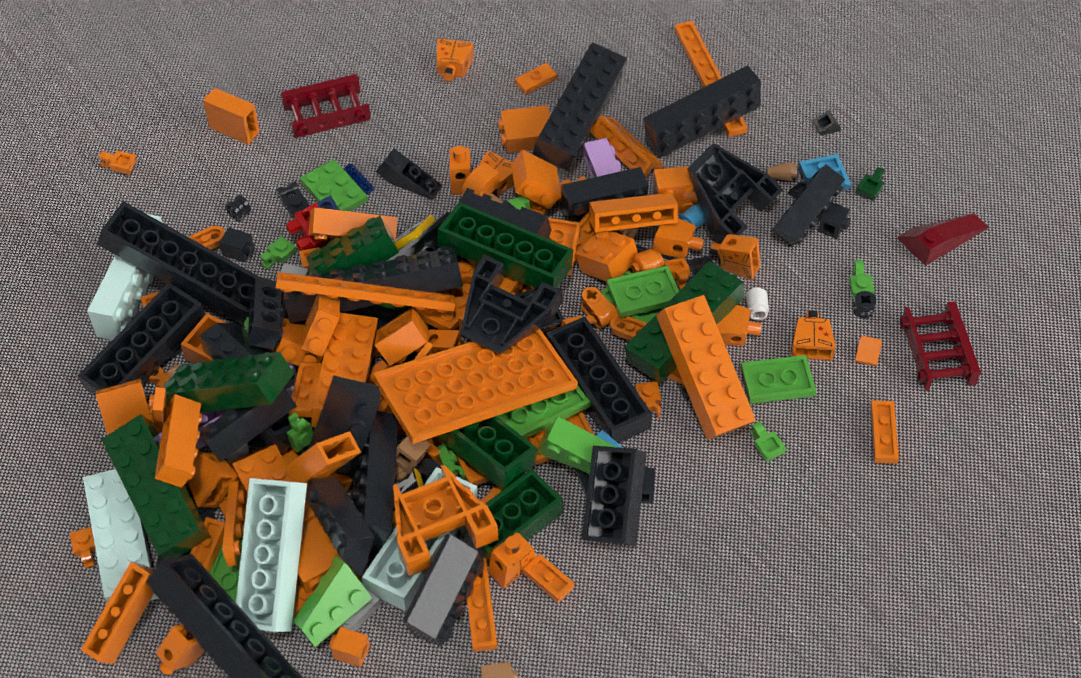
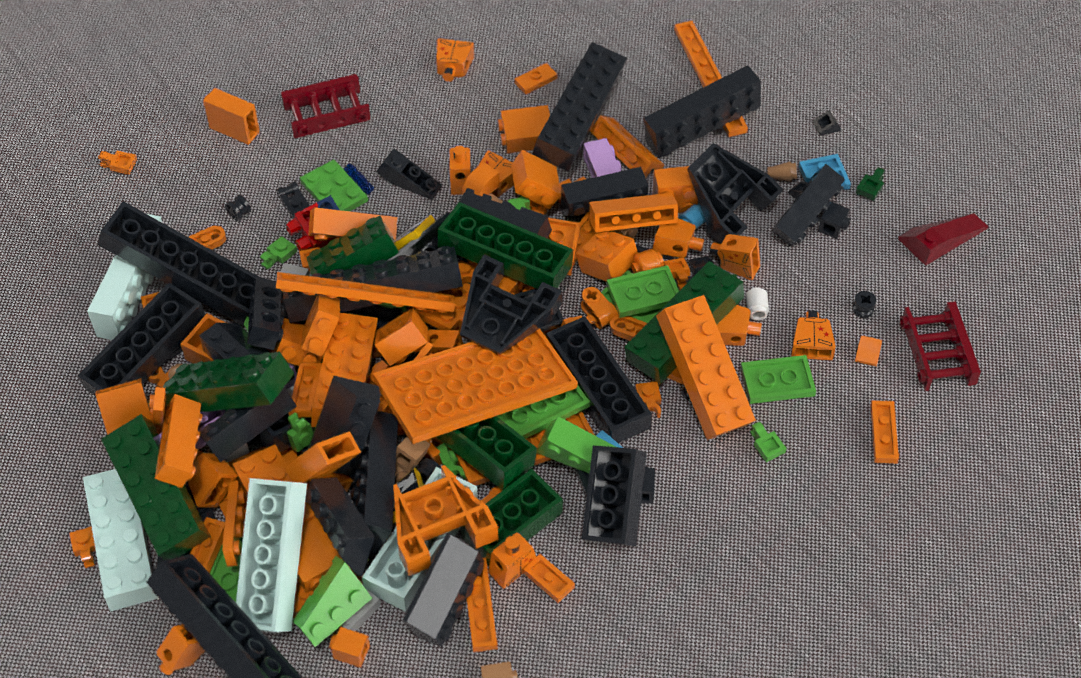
orange brick [81,562,154,664] -> none
black brick [219,227,255,263] -> none
bright green plate [849,260,875,298] -> none

